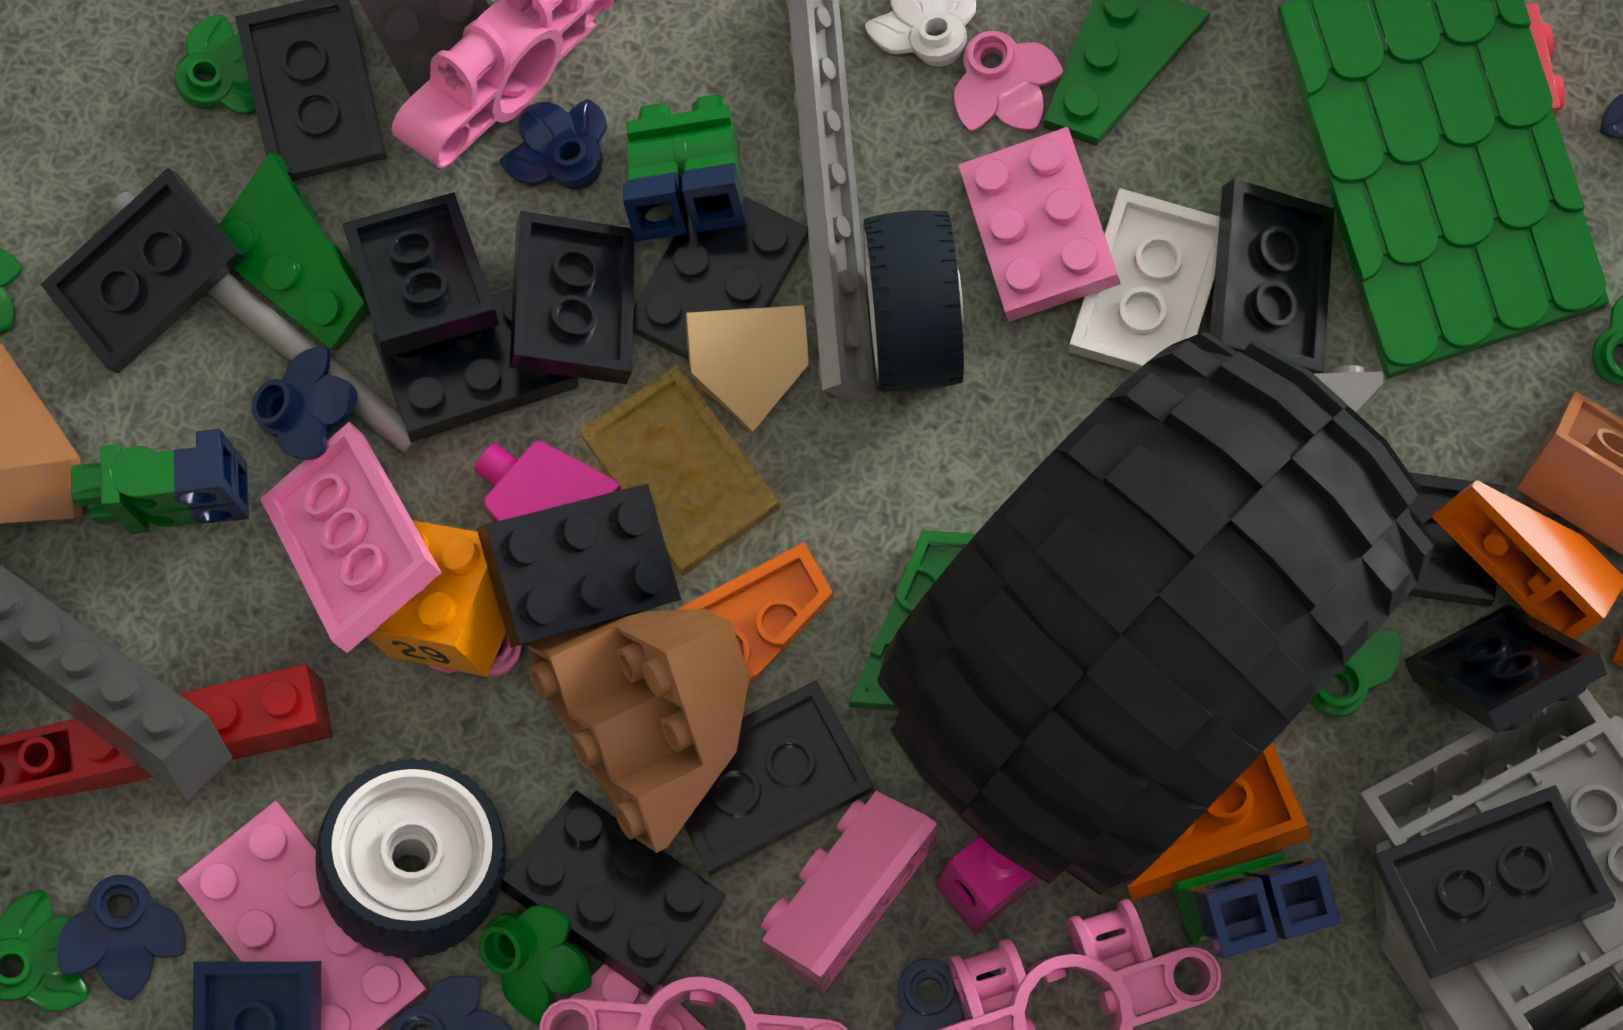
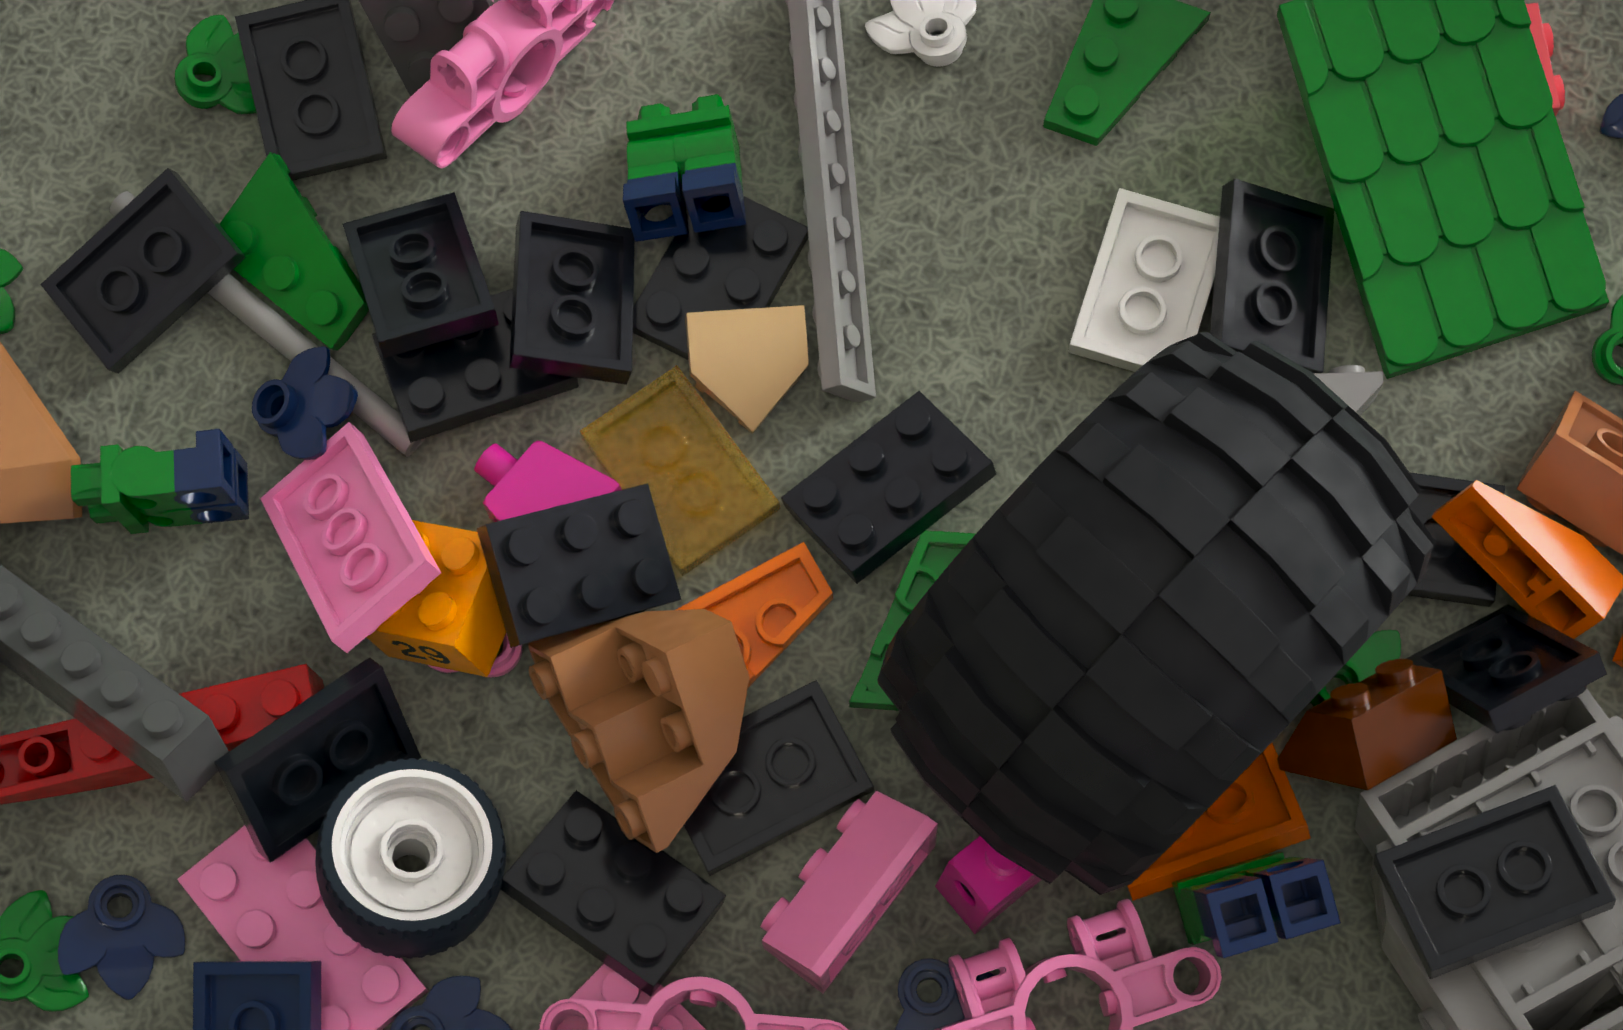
green plate [479,905,592,1025] -> none
dark blue plate [500,99,607,190] -> none
black wheel [863,210,964,391] -> none
bright pink plate [954,31,1063,132] -> none
bright pink plate [958,127,1121,322] -> none
none -> black plate [214,657,422,863]
none -> black plate [781,391,997,584]
none -> reddish brown slope [1277,659,1457,791]

